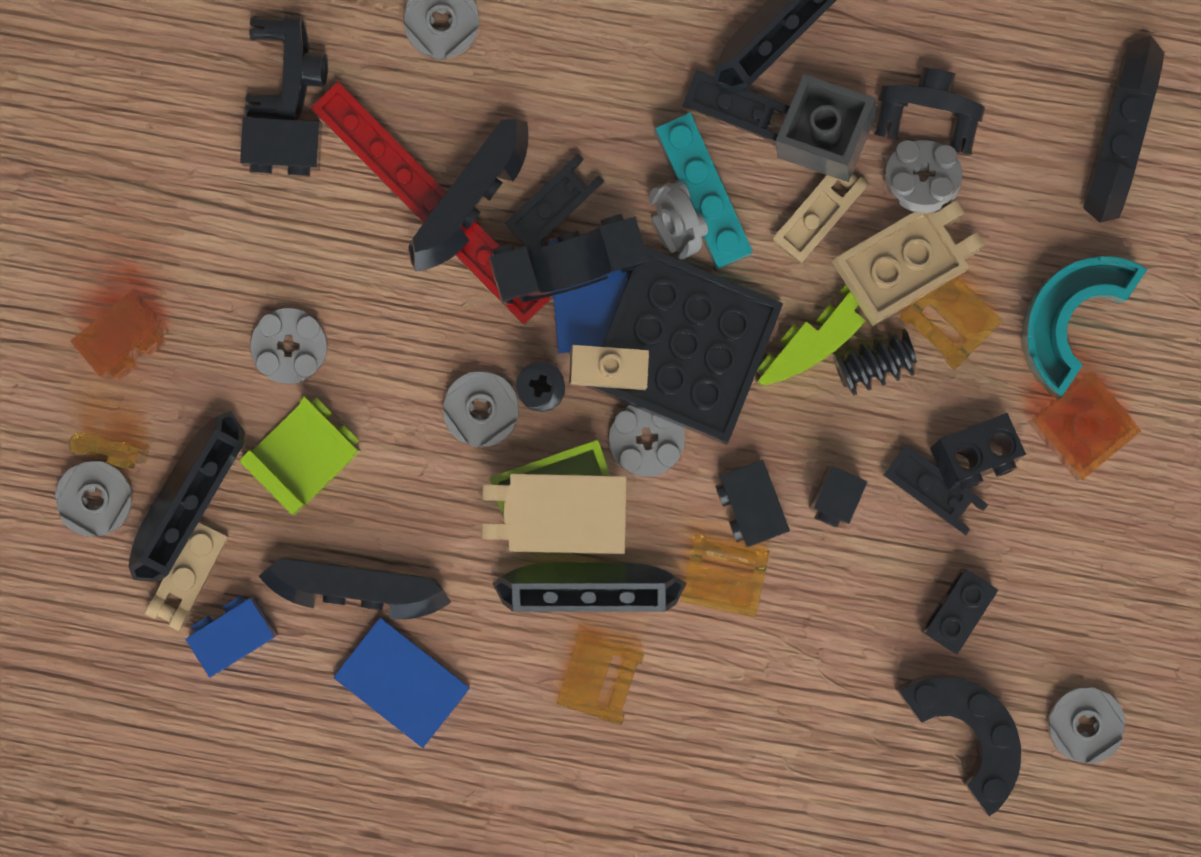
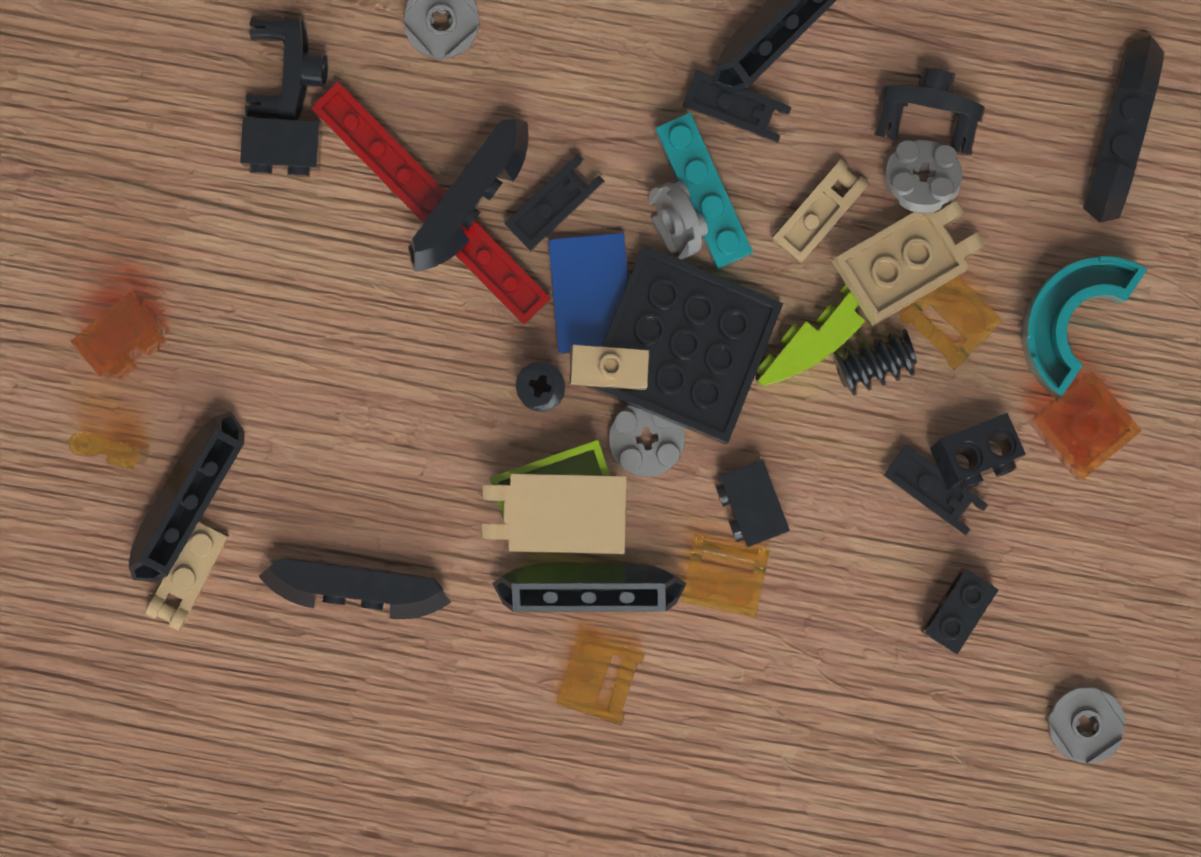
light grey plate [55,461,133,537] -> none
blue brick [185,595,278,678] -> none
lime panel [239,396,361,515] -> none
light grey plate [250,308,328,384] -> none
blue tile [333,617,470,748] -> none
light grey plate [443,372,519,447] -> none
black brick [488,214,649,305] -> none
dark grey brick [776,74,876,182] -> none
black brick [809,466,868,528] -> none
black brick [895,675,1021,817] -> none

